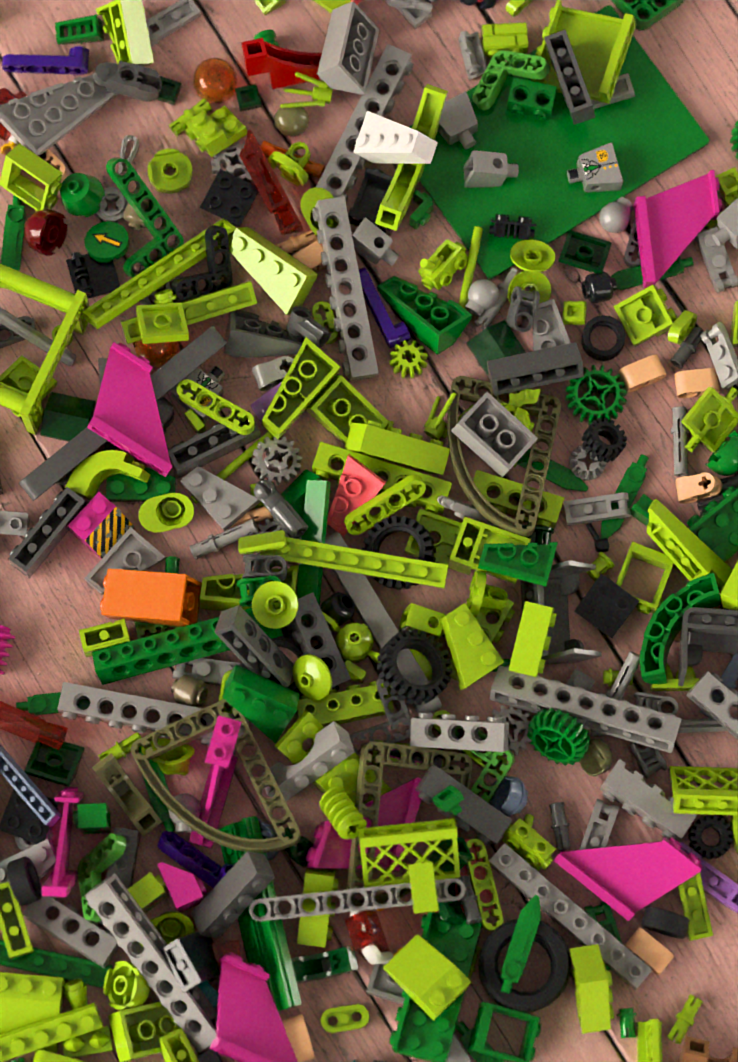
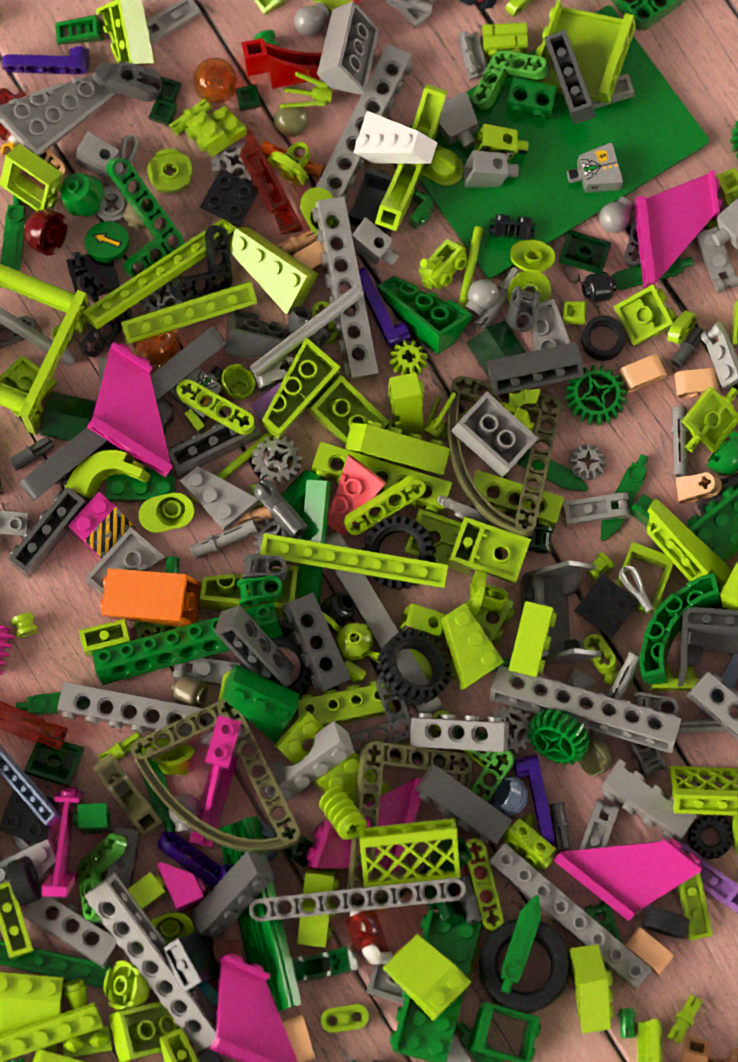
lime plate [136,302,189,344] -> none
lime plate [154,289,177,304] -> none
lime slope [238,530,287,555] -> none
lime dish [252,581,299,629] -> none
lime dish [293,654,332,700] -> none
lime tile [408,862,439,914] -> none
green tile [431,785,465,816] -> none
green wing [478,542,558,587] -> none
black tyre [582,418,627,462] -> none
black hand [586,523,609,553] -> none
none -> dark grey axle [8,437,54,471]
none -> lime wheel [11,612,39,638]
none -> light grey torso [76,131,123,178]
none -> black beam [77,272,132,357]
none -> dark green tile [149,98,178,127]
none -> lime hair [221,364,256,401]
none -> light grey axle [250,285,364,376]
none -> light grey piece [294,2,330,37]
none -> lime wedge [388,373,425,436]
none -> lime piece [422,145,464,186]
none -> lime torso [474,124,528,162]
none -> dark purple beam [514,754,555,845]
none -> lime beam [583,634,617,674]
none -> light grey piece [619,565,654,613]

